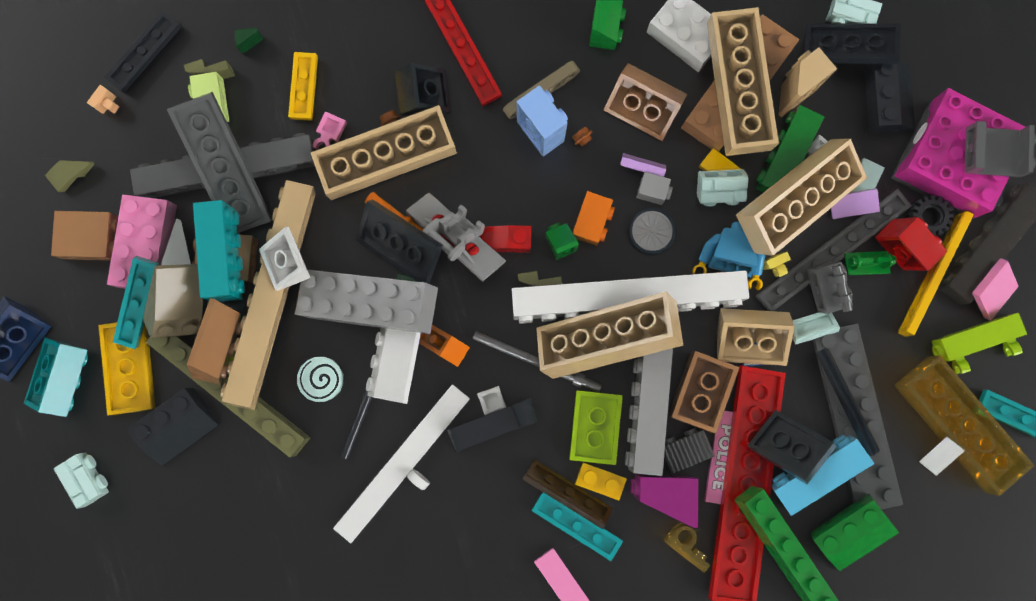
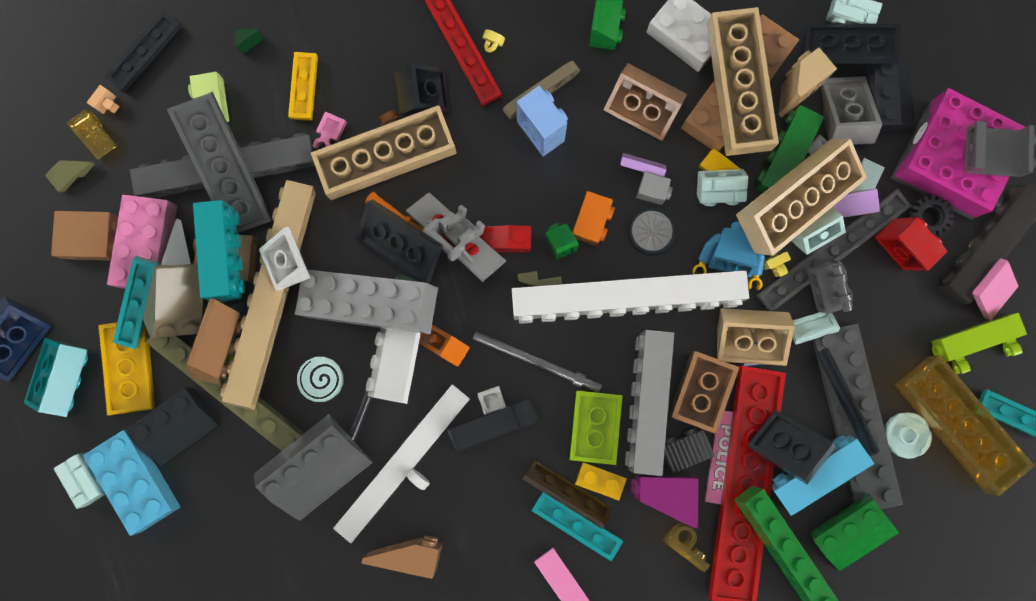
olive slope [184,59,235,79] -> none
tan brick [536,291,684,379] -> none
dark orange plate [572,126,592,147] -> none
green hinge [844,251,896,276] -> none
yellow tile [898,211,974,337] -> none
white sticker [919,437,965,476] -> none
none -> clear yellow plate [66,109,117,160]
none -> medium azure brick [83,430,181,536]
none -> dark grey slope [254,414,373,521]
none -> medium nougat slope [362,536,442,579]
none -> light yellow tile [482,29,505,53]
none -> light aqua brick [791,207,846,255]
none -> light grey slope [821,76,882,144]
none -> light aqua tile [884,412,932,459]

